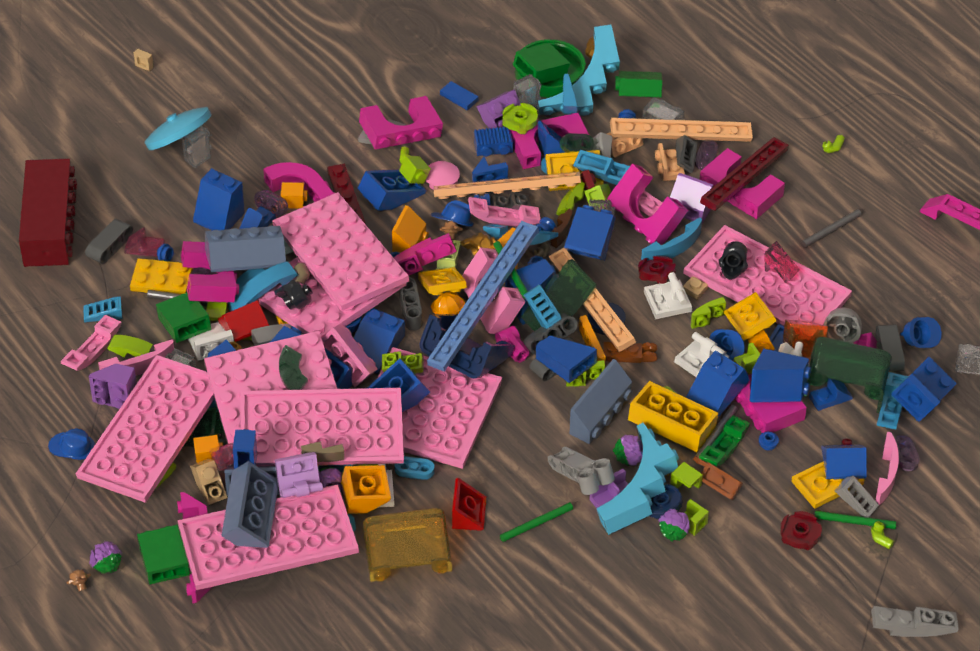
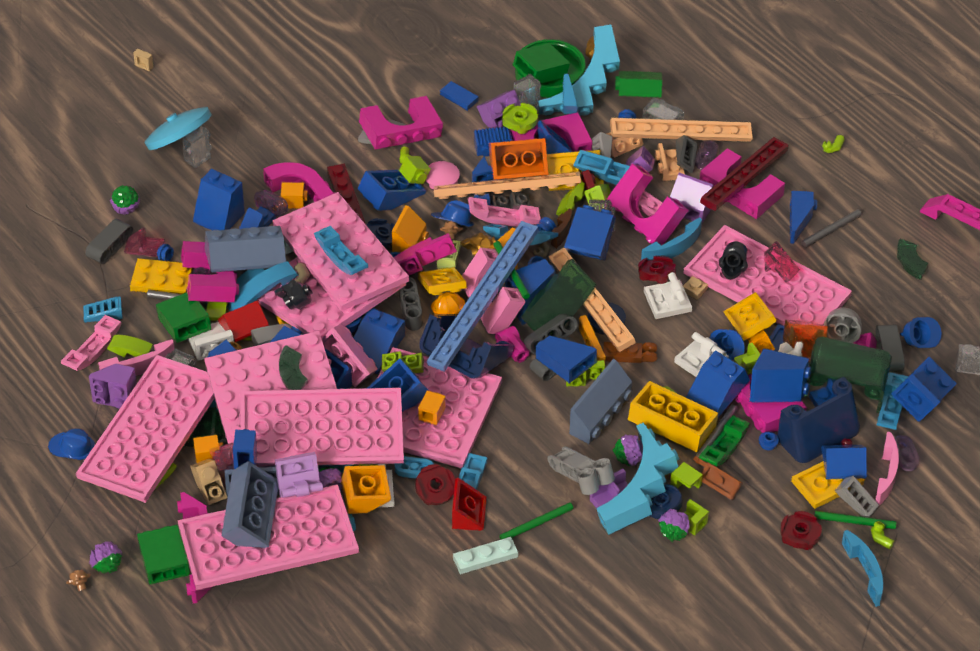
dark red brick [19,158,77,267] -> none
dark tan slope [301,441,344,462] -> none
clear yellow windscreen [363,508,452,582] -> none
dark azure slope [523,284,562,329] -> none
clear green plate [560,133,594,153] -> none
lime slope [691,297,726,329] -> none
light grey slope [871,606,959,637] -> none
none -> green piece [110,185,140,215]
none -> dark azure slope [314,226,368,275]
none -> dark blue plate [366,218,395,249]
none -> dark red plate [415,464,455,505]
none -> light orange brick [418,390,446,425]
none -> light aqua plate [453,537,518,574]
none -> dark azure slope [459,453,488,490]
none -> orange slope [489,138,548,180]
none -> medium lavender panel [626,146,655,173]
none -> dark blue windscreen [777,376,860,463]
none -> blue slope [790,191,817,244]
none -> dark azure slope [842,530,883,607]
none -> clear green tile [897,239,928,280]

